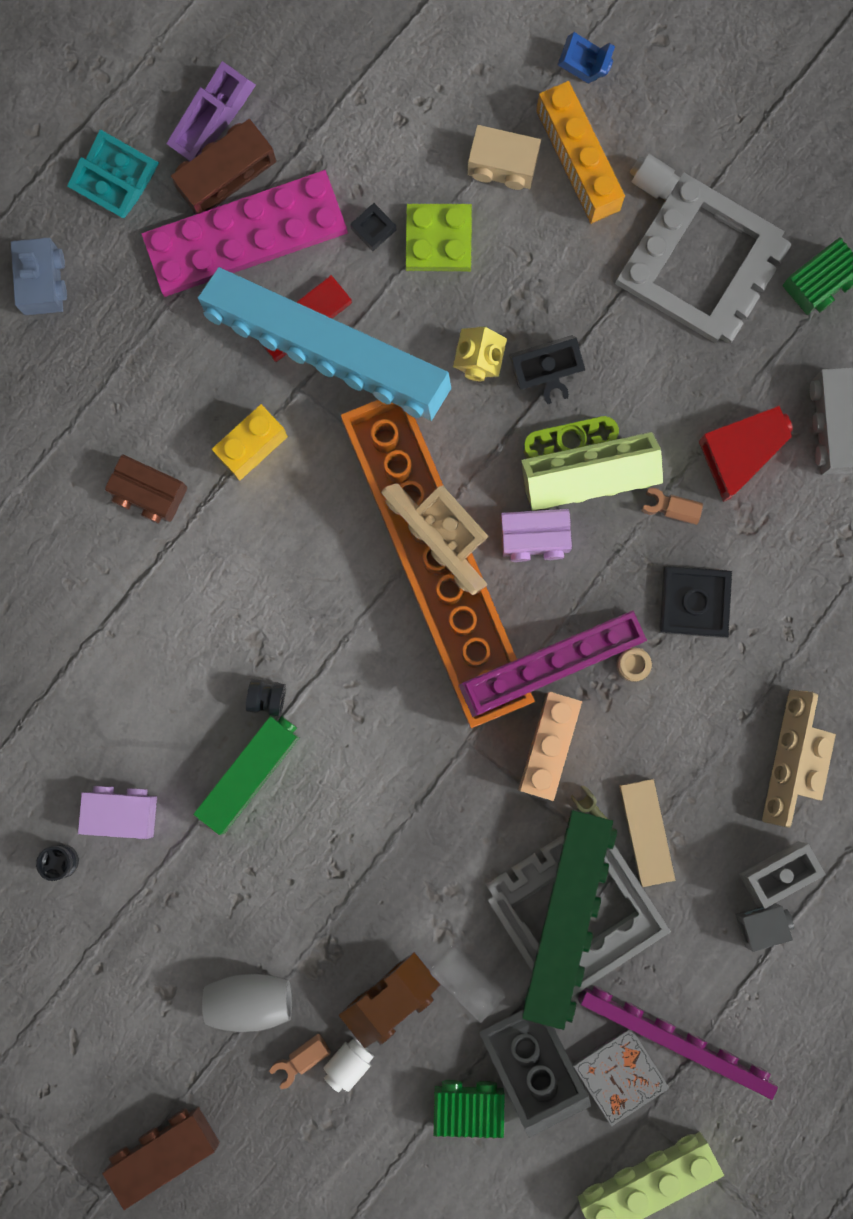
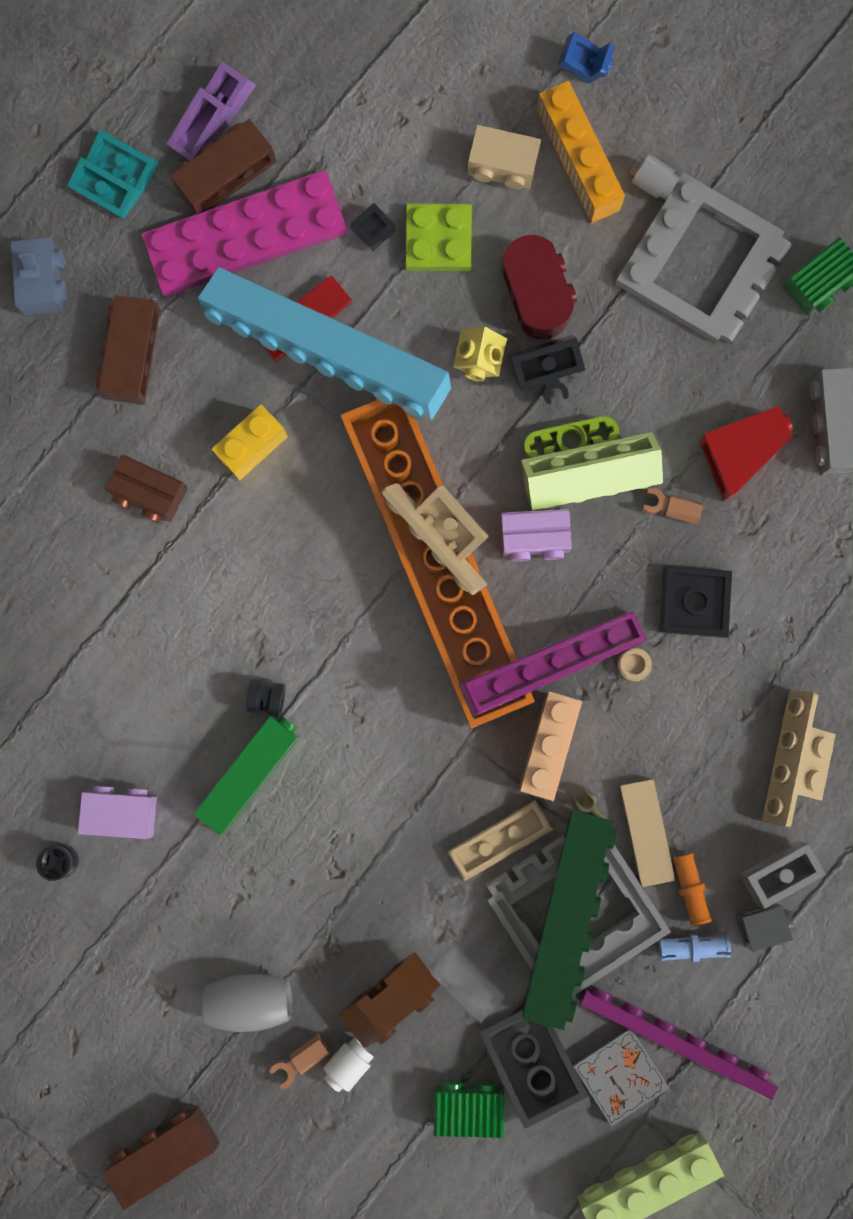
none -> copper brick [96,295,160,405]
none -> tan tile [447,800,553,881]
none -> dark red brick [501,235,577,339]
none -> light blue pin [658,934,731,962]
none -> orange pin [672,853,712,926]

